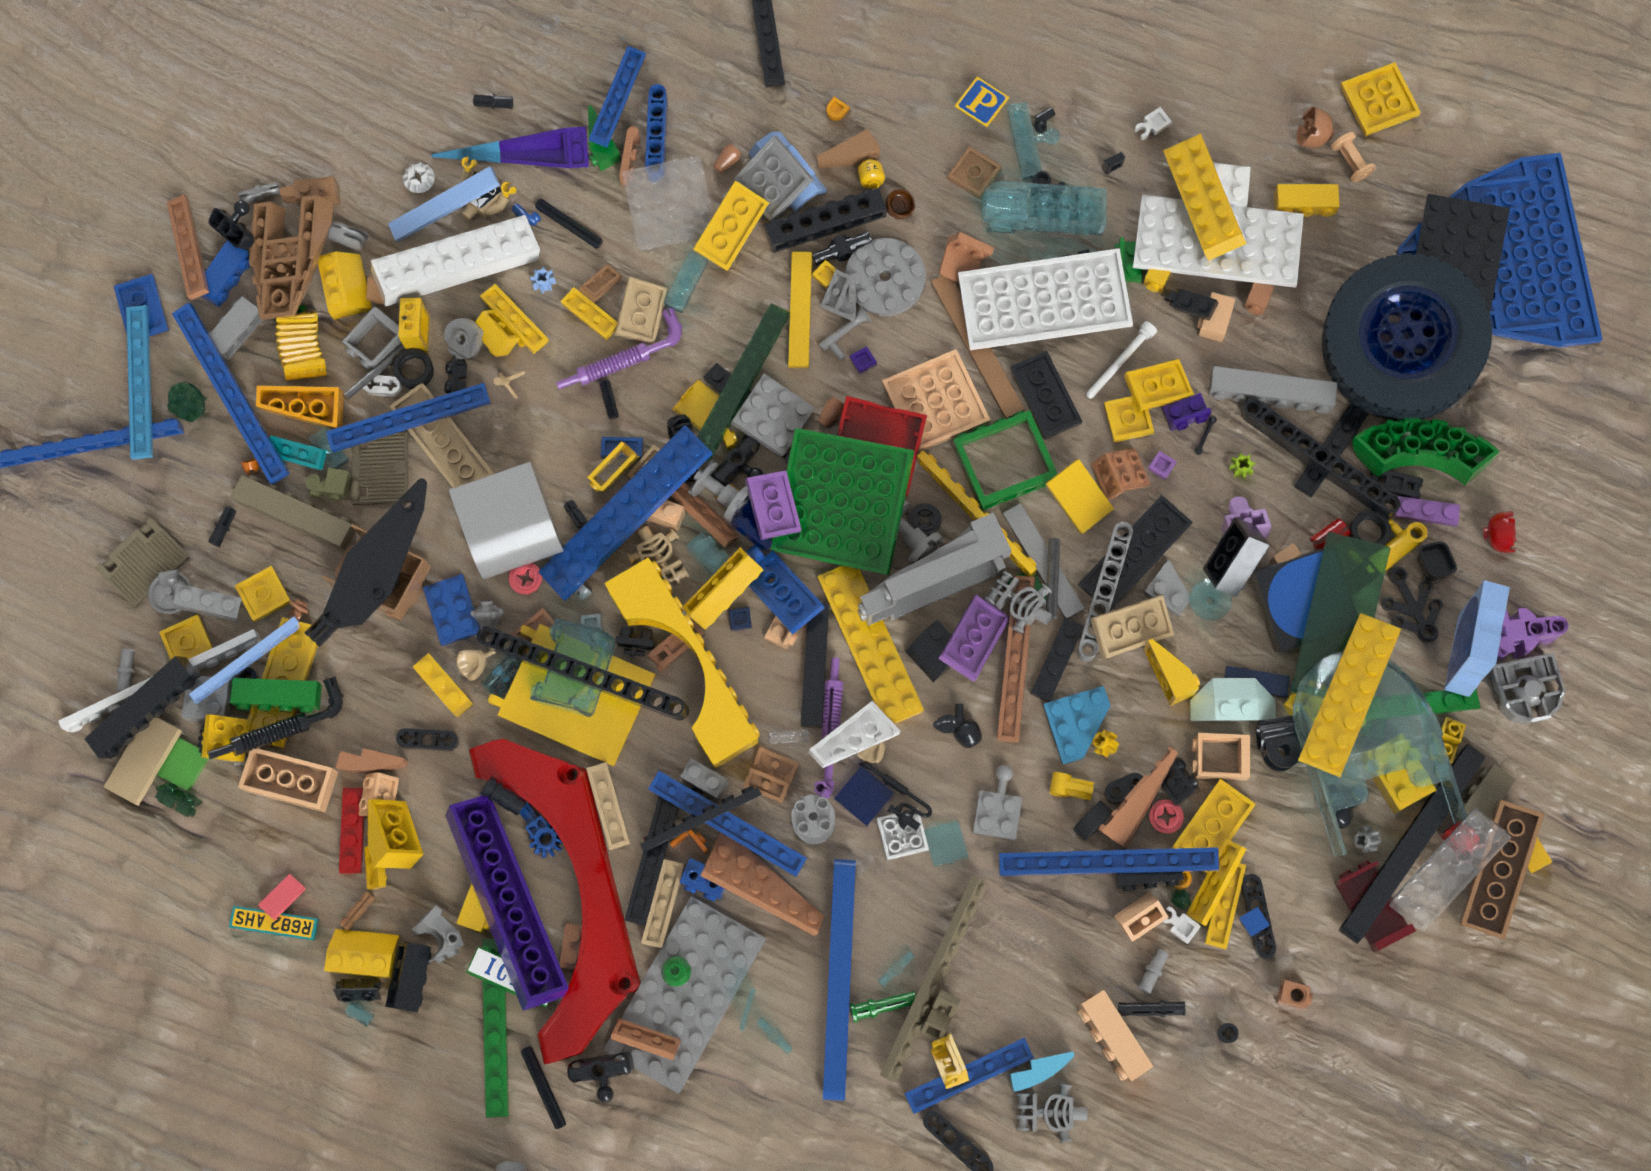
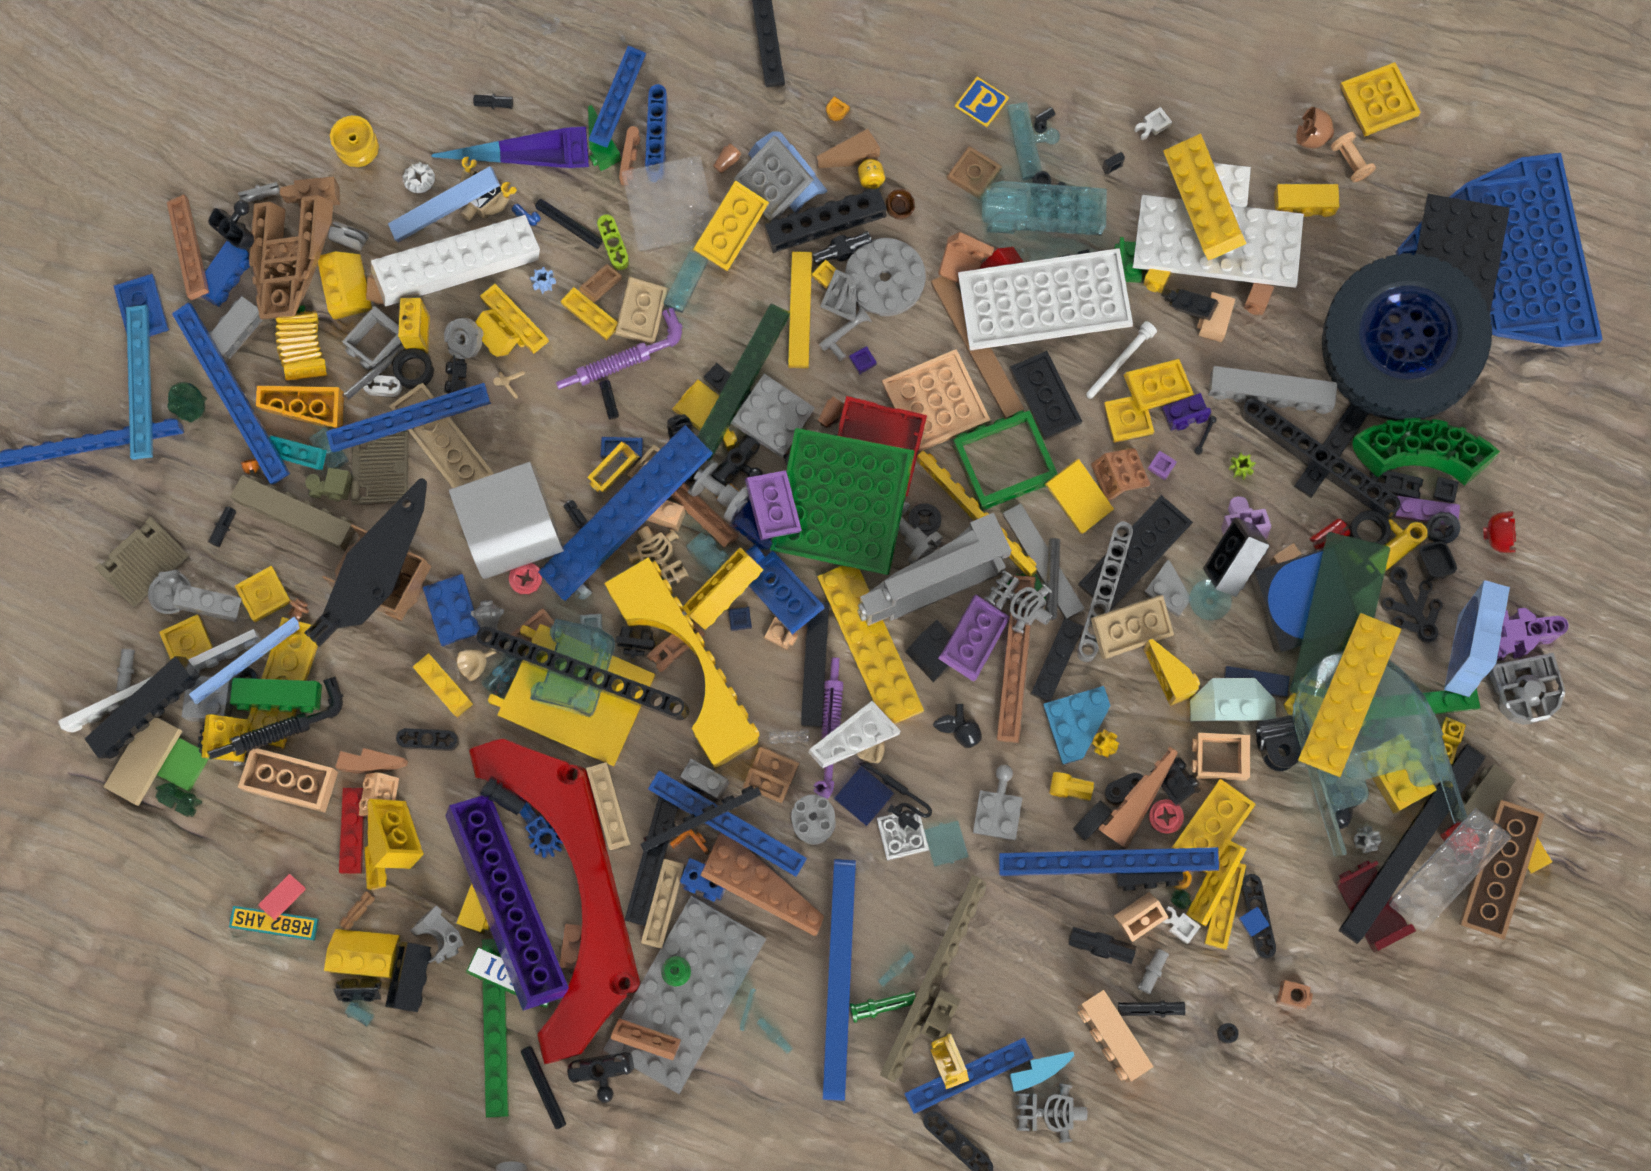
none -> yellow wheel [330,115,379,168]
none -> lime beam [597,215,629,270]
none -> red slope [980,246,1024,269]
none -> black piece [1068,927,1137,964]
none -> black gear [1426,511,1461,544]
none -> black plate [1432,477,1459,503]

